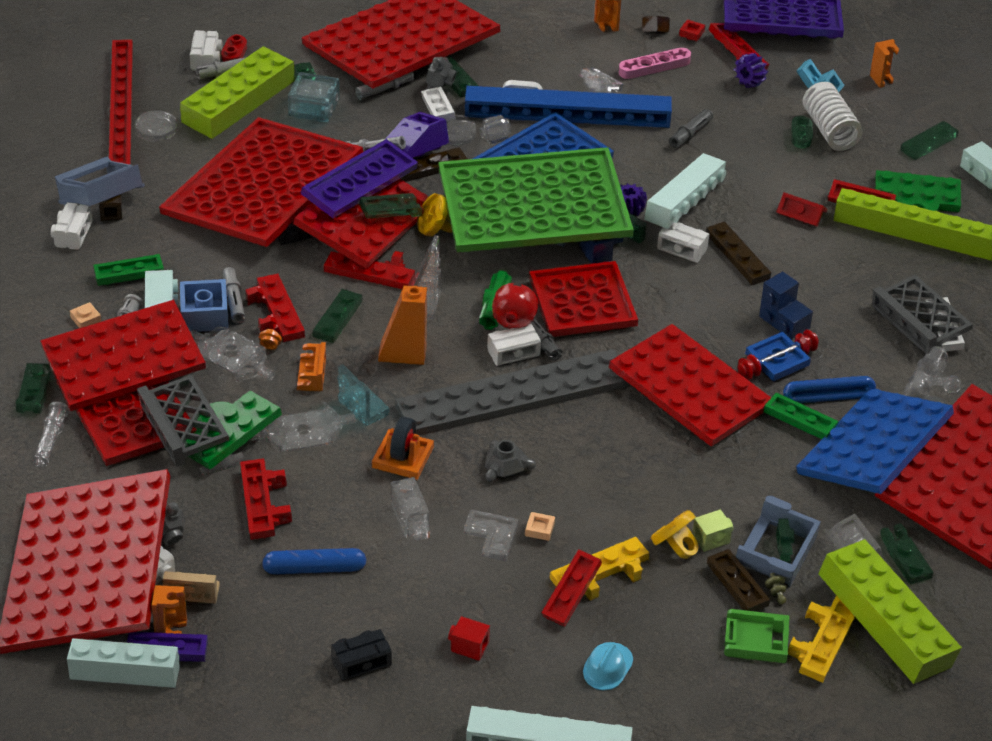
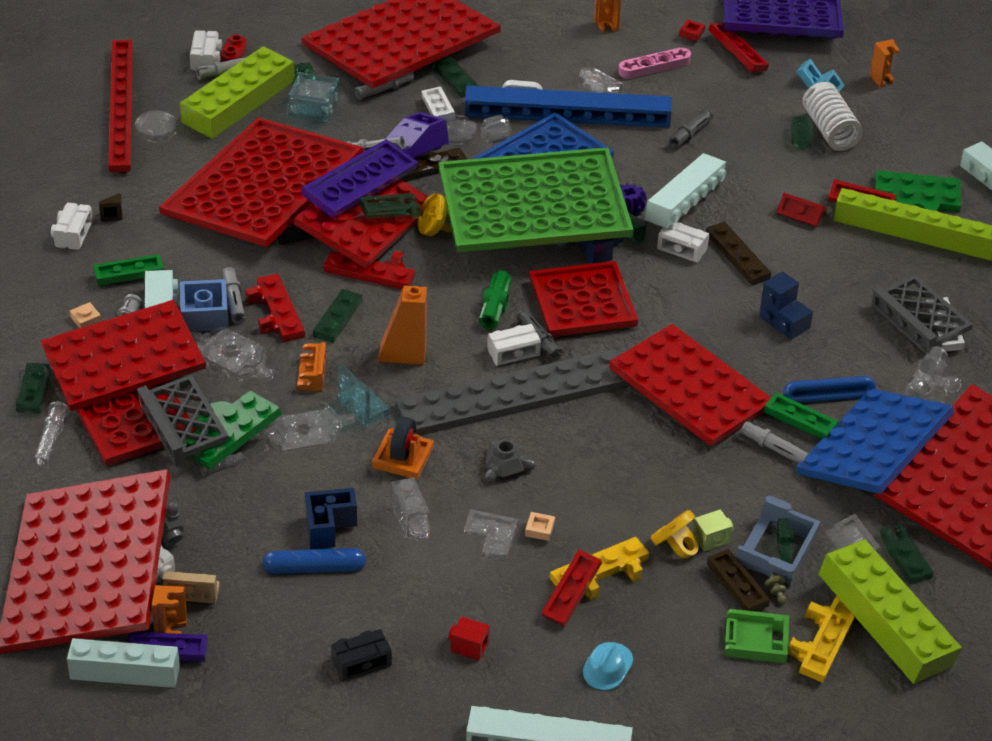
sand blue piece [55,156,145,206] -> none
red hinge [240,458,292,540] -> none
orange plate [259,329,282,350] -> none
clear wedge [411,235,442,320] -> none
dark grey rock [425,57,457,90] -> none
red cylinder [492,283,538,329] -> none
dark brown slope [642,16,670,32] -> none
dark purple gear [733,53,769,88] -> none
blue plate [737,330,819,381] -> none
clear green plate [900,121,959,160] -> none
none -> dark blue brick [304,488,357,549]
none -> light grey pin [741,421,810,464]

